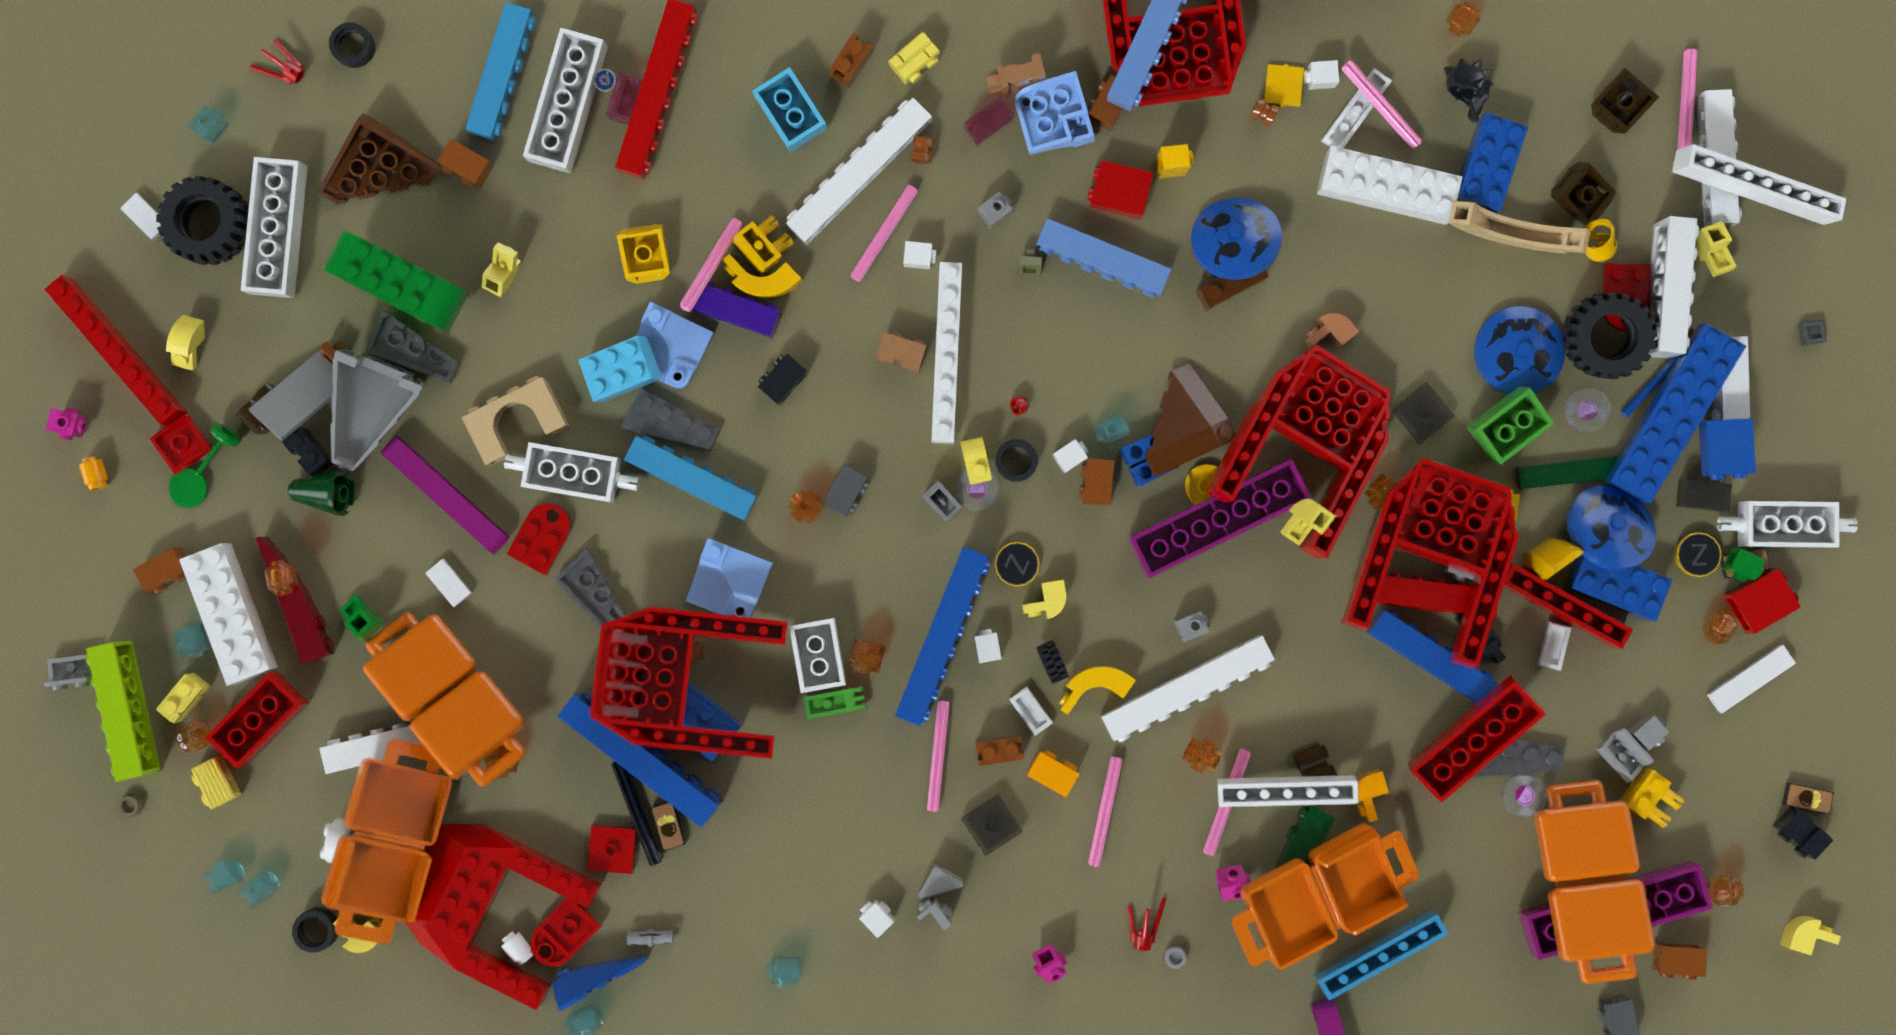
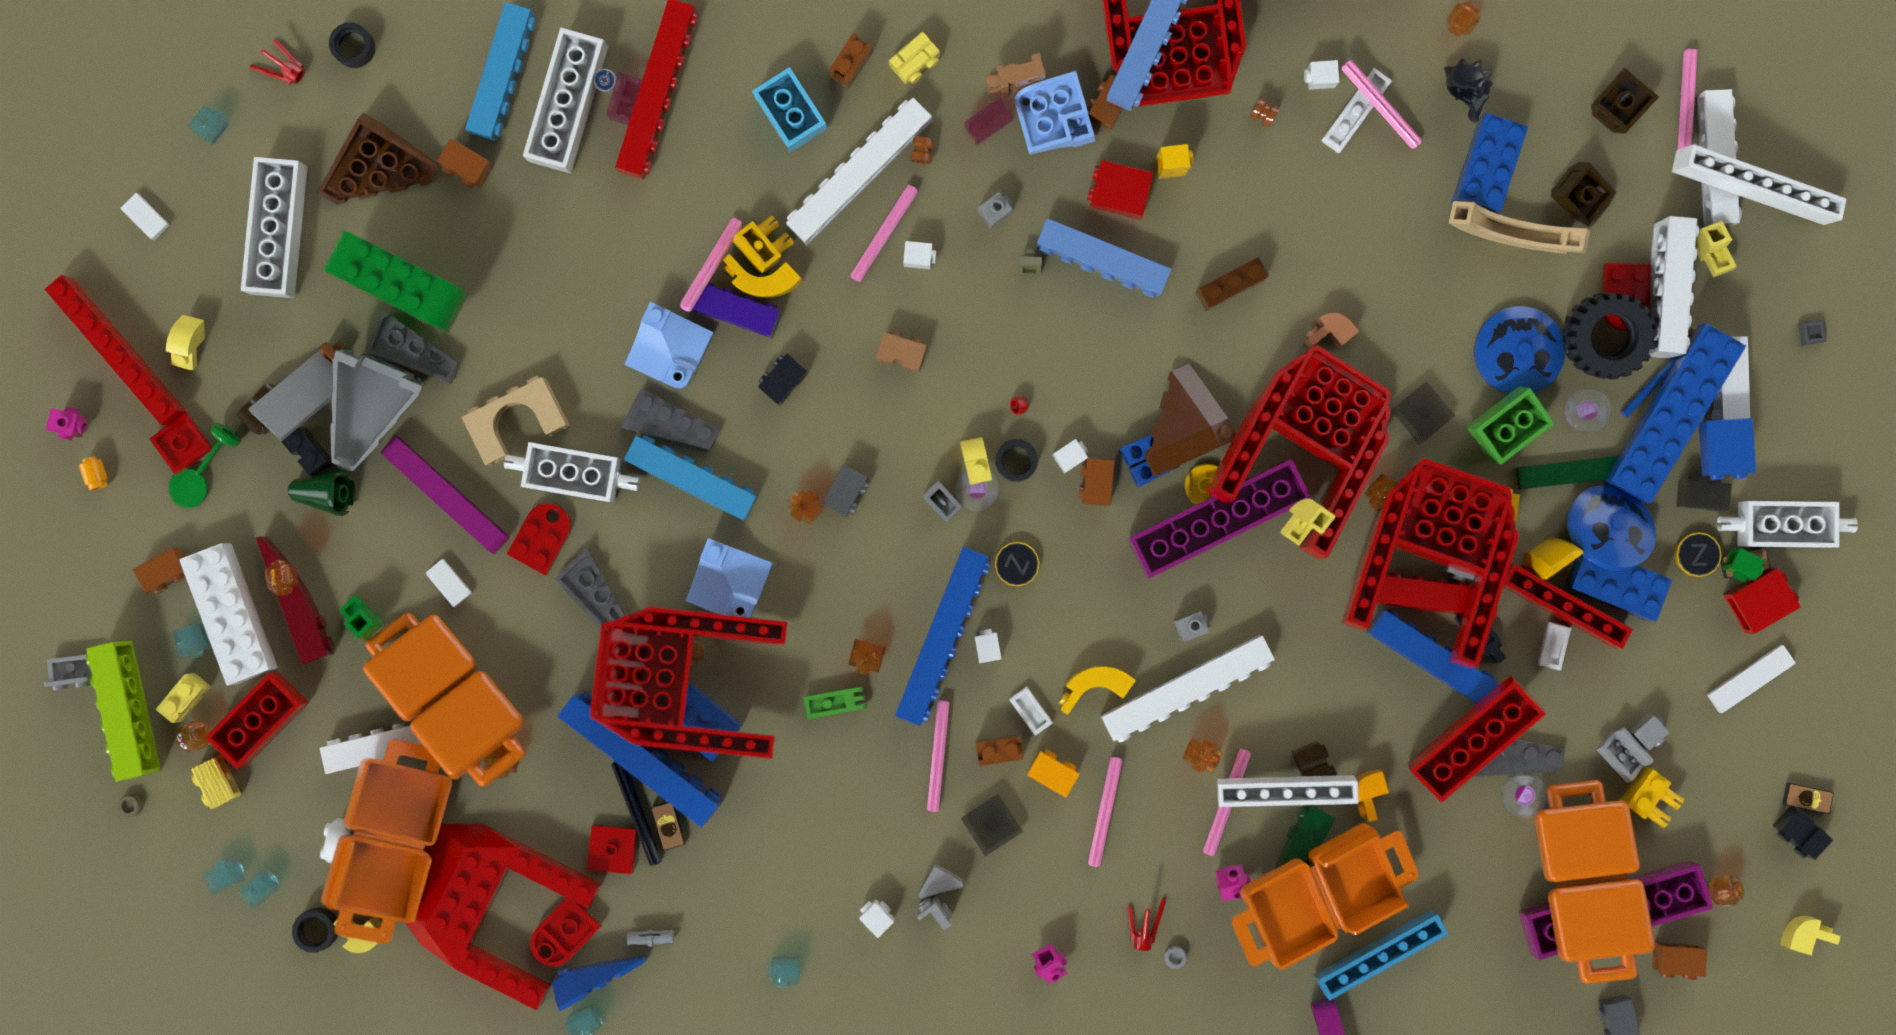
black tyre [156,176,249,265] -> none
light yellow brick [481,242,521,297] -> none
white brick [501,931,533,966] -> none
medium azure brick [578,336,662,402] -> none
yellow slope [616,224,670,284] -> none
white brick [789,618,847,693] -> none
white brick [931,262,962,444] -> none
light yellow brick [1022,580,1066,619] -> none
black tyre [1036,640,1069,684] -> none
clear light blue brick [1094,413,1130,445] -> none
blue dish [1191,197,1282,280] -> none
yellow piece [1264,64,1304,107] -> none
white brick [1316,146,1463,225] -> none
yellow helmet [1584,219,1618,262] -> none
clear orange head [1703,611,1738,645] -> none

